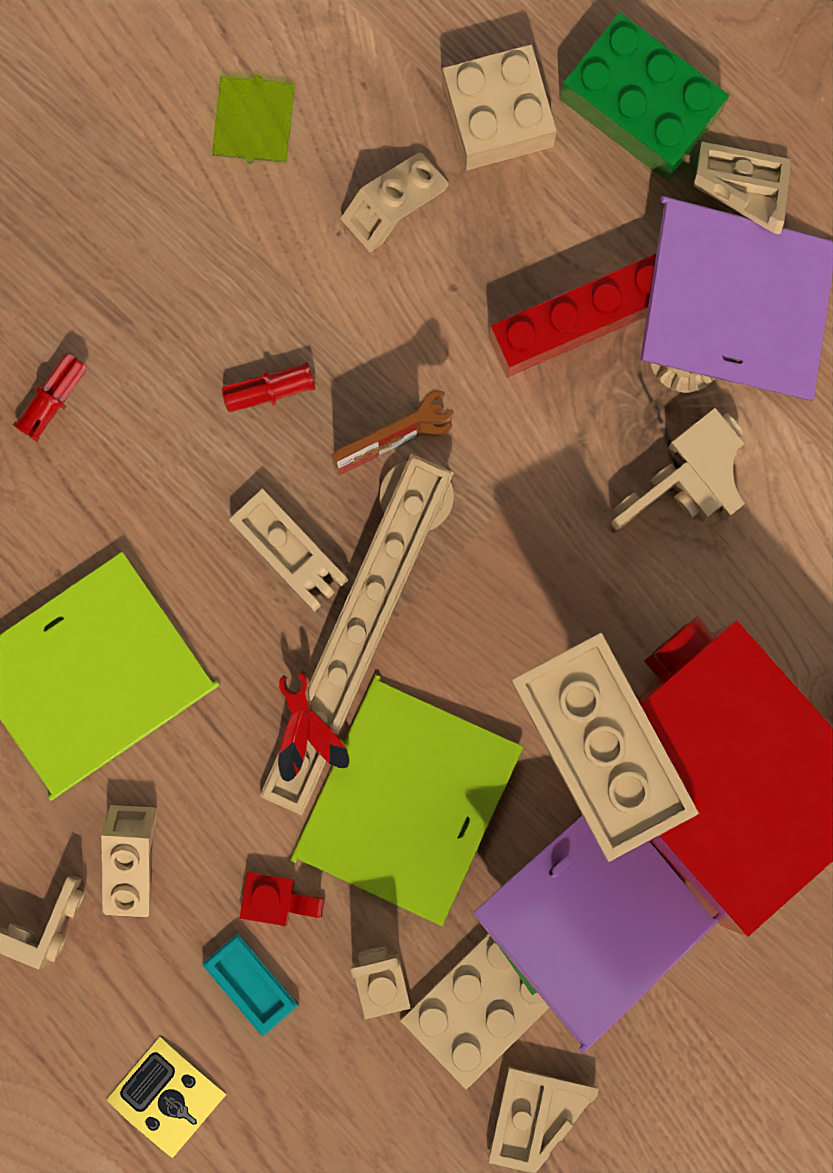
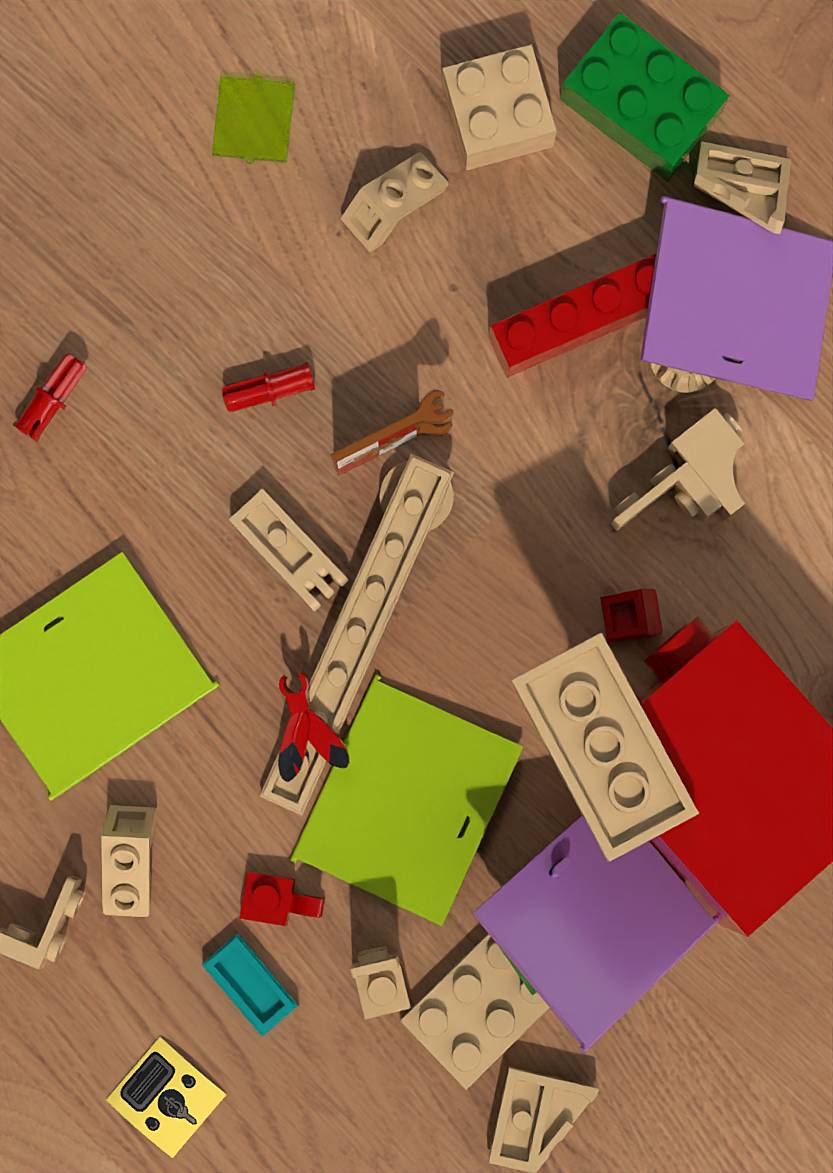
none -> red slope [600,589,663,643]

